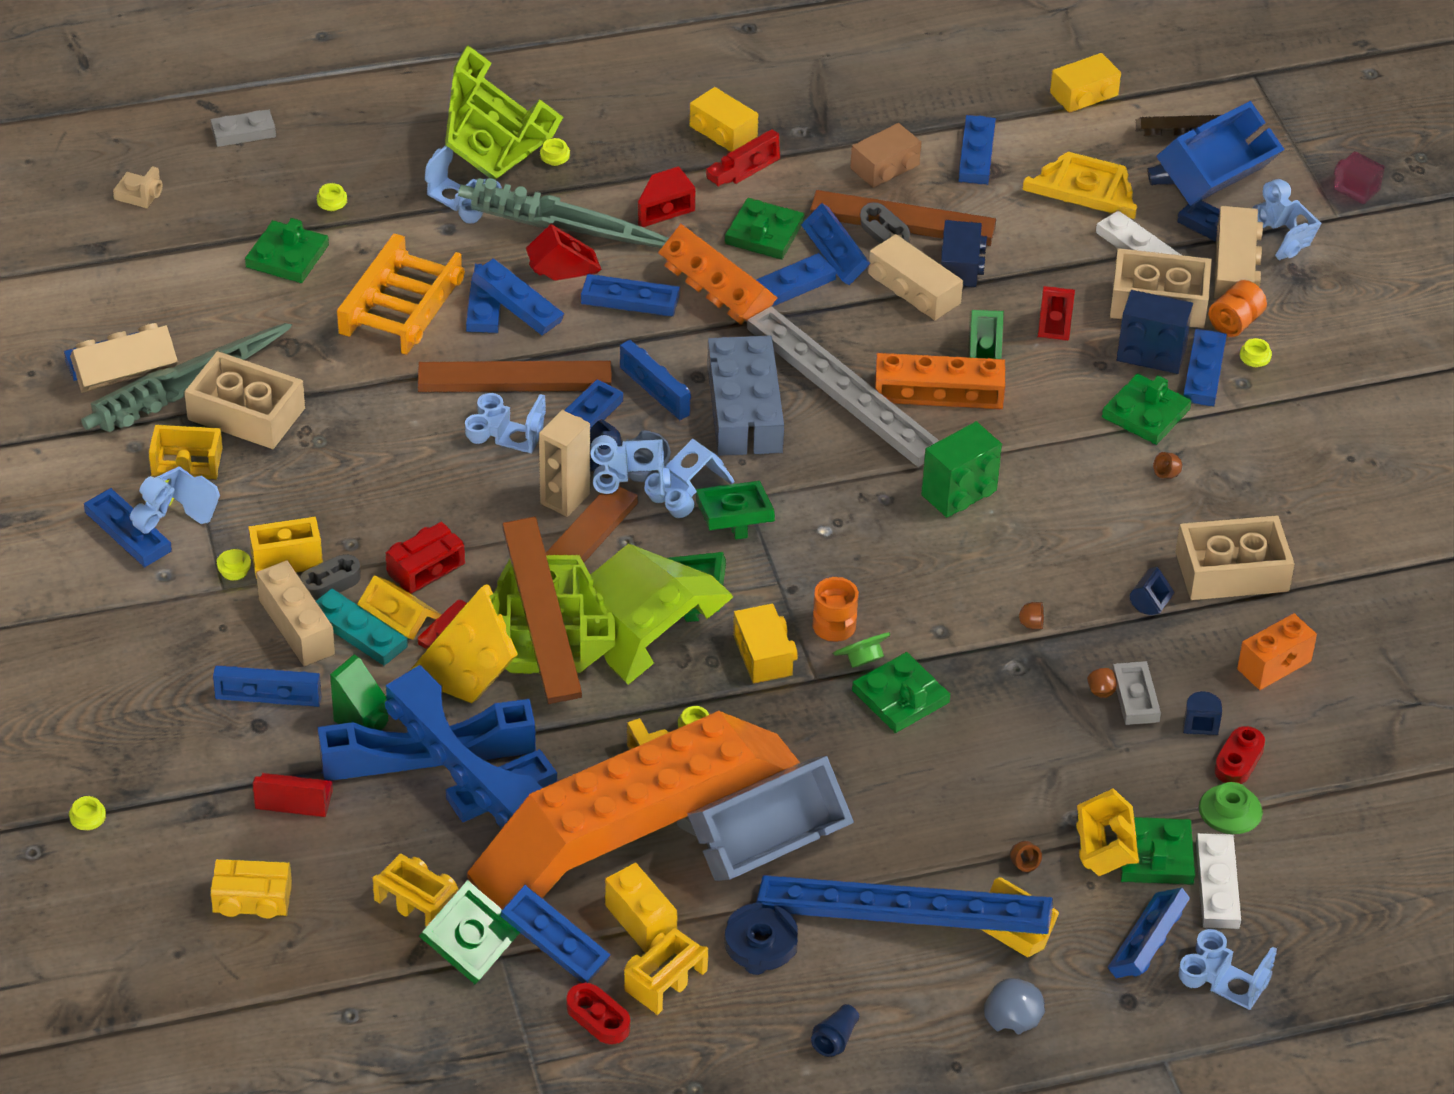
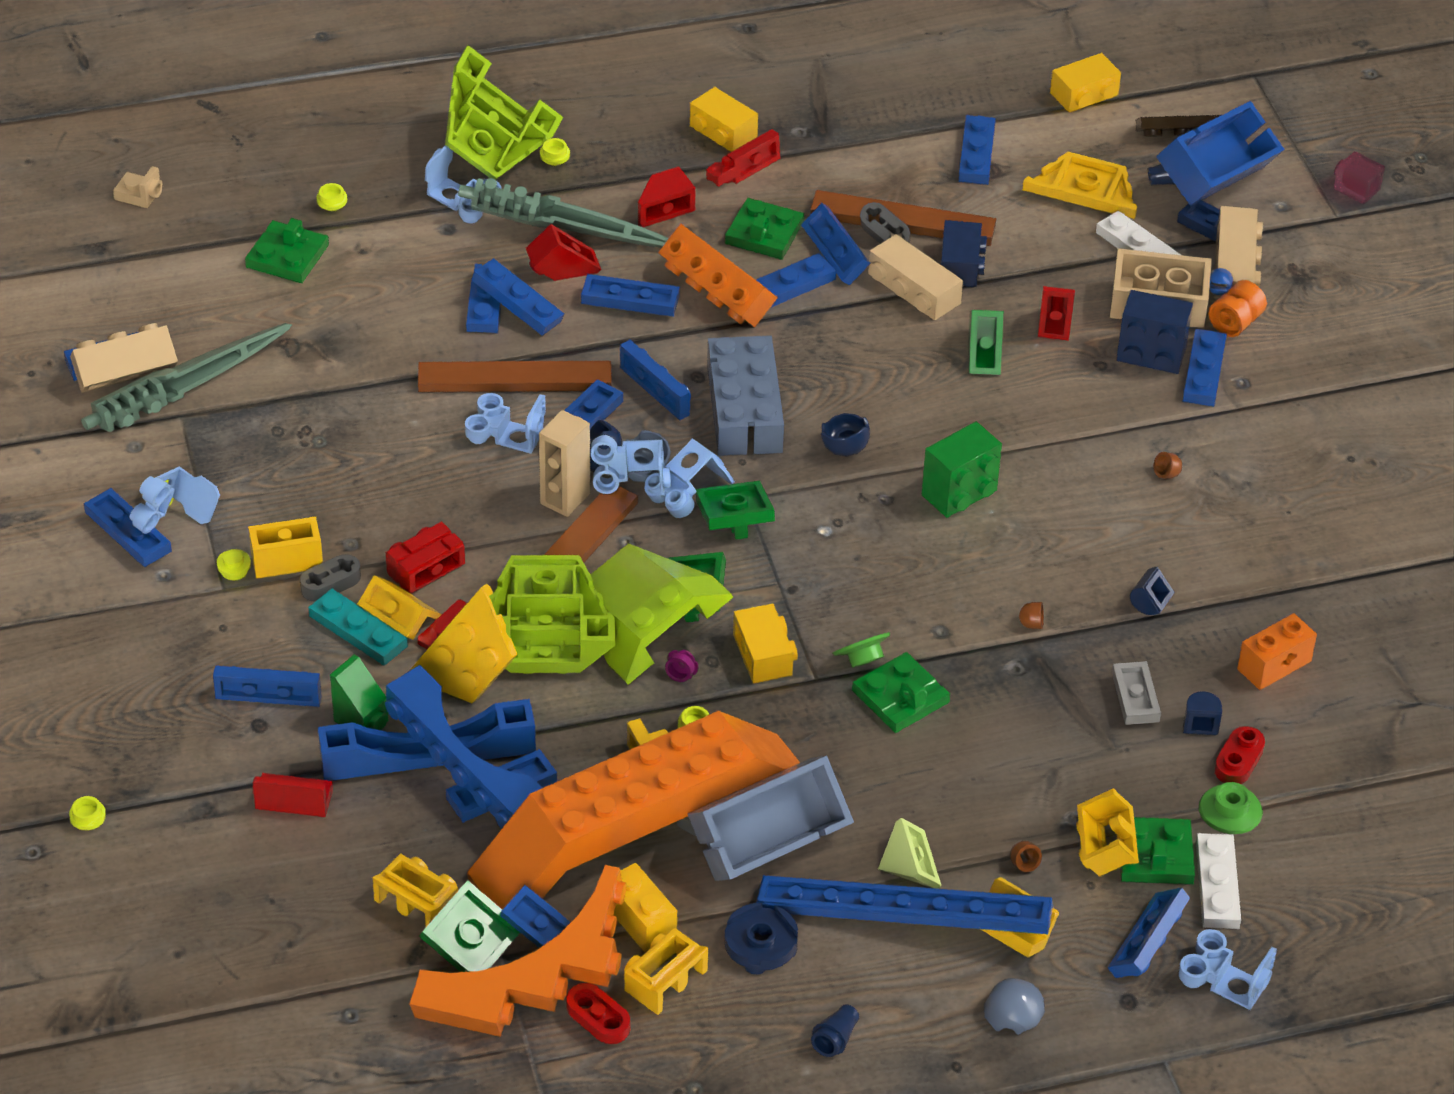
yellow window [148,425,223,480] -> none
tan brick [184,351,305,449] -> none
light grey plate [211,109,276,147] -> none
yellow brick [211,859,292,919] -> none
tan brick [256,560,335,666] -> none
light orange fence [337,233,465,355] -> none
dark orange tile [502,516,582,704] -> none
light grey plate [747,306,939,467] -> none
orange wheel [812,577,859,642] -> none
medium nougat brick [850,123,921,188] -> none
orange brick [875,353,1005,409] -> none
dark orange hinge [1087,668,1117,698] -> none
green hinge [1102,373,1192,445] -> none
tan brick [1176,516,1295,600] -> none
neon yellow plate [1240,338,1272,367] -> none
light blue piece [1252,179,1322,260] -> none
none -> orange arch [410,865,627,1037]
none -> magenta plate [665,650,698,682]
none -> dark blue hair [821,413,870,457]
none -> yellowish green slope [878,818,942,889]
none -> blue hinge [1209,268,1233,295]

